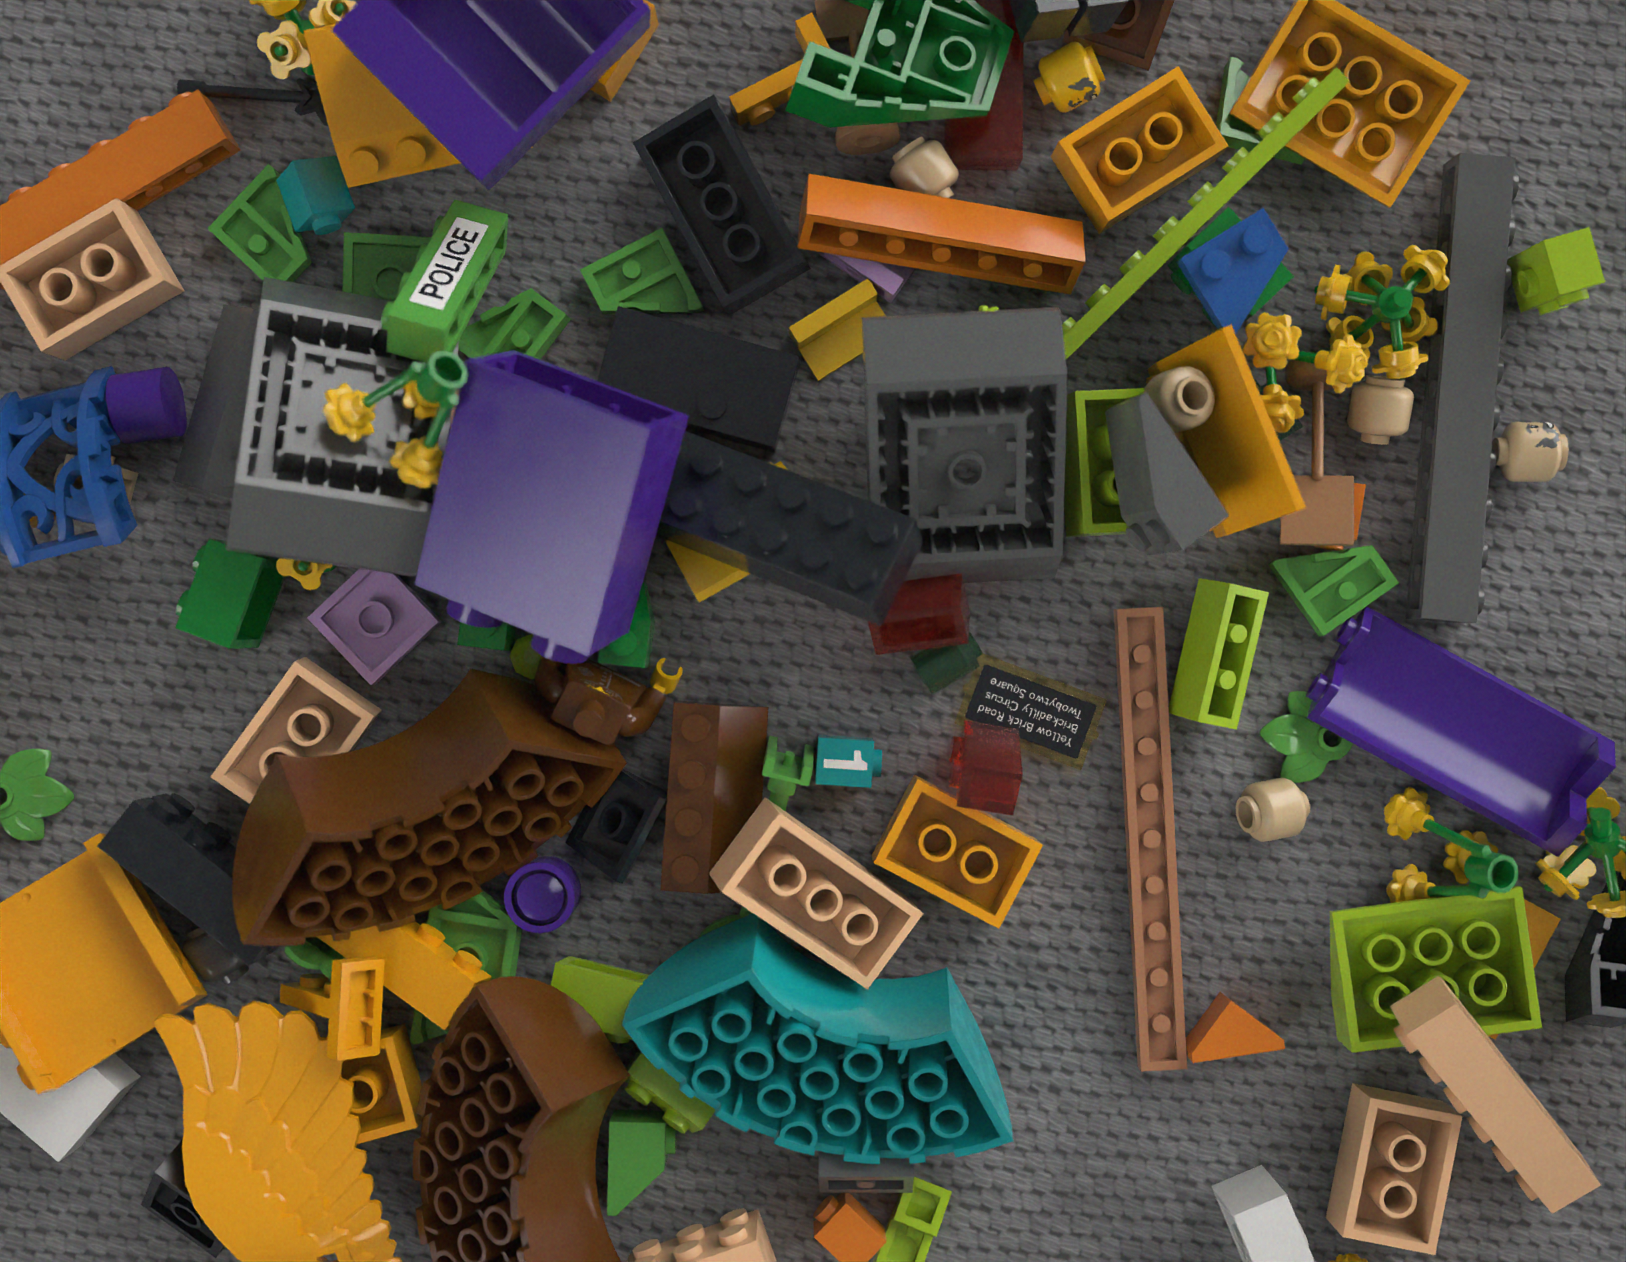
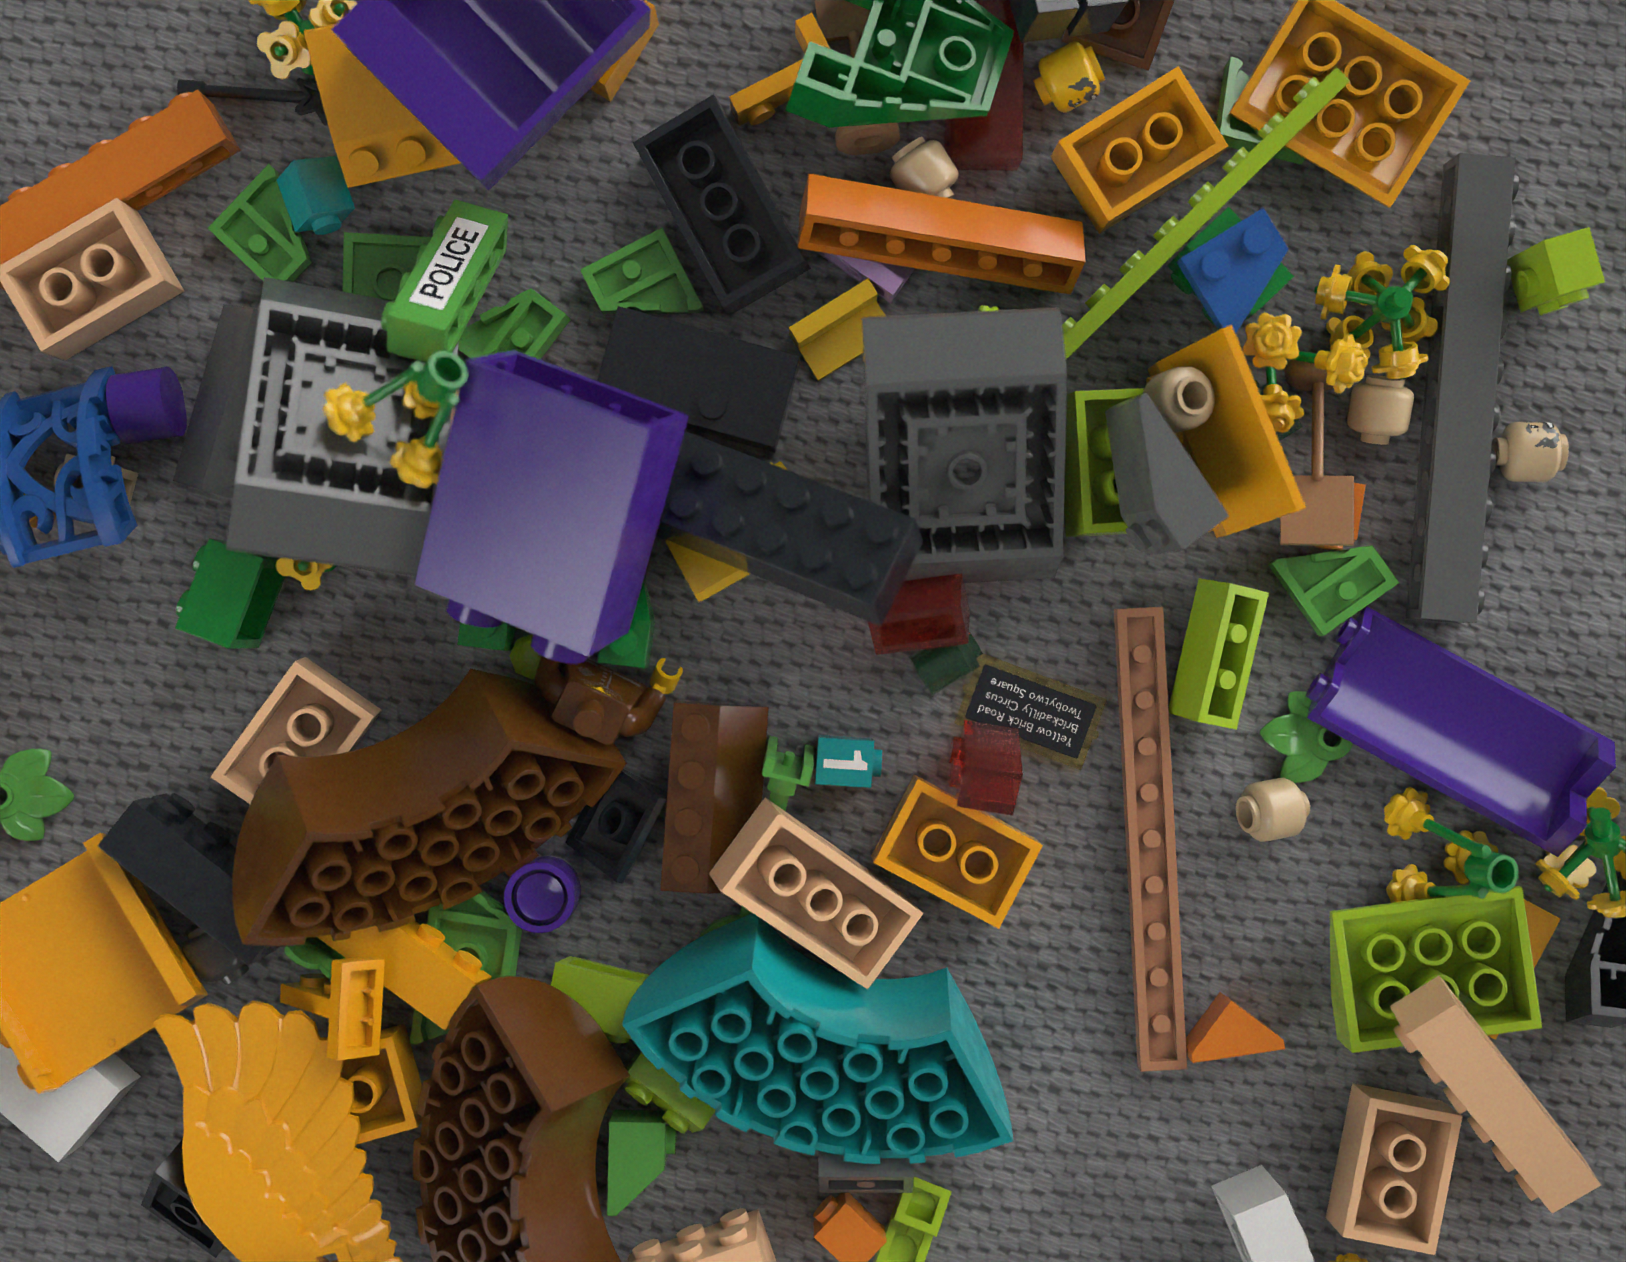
lavender plate [307,569,442,685] -> none

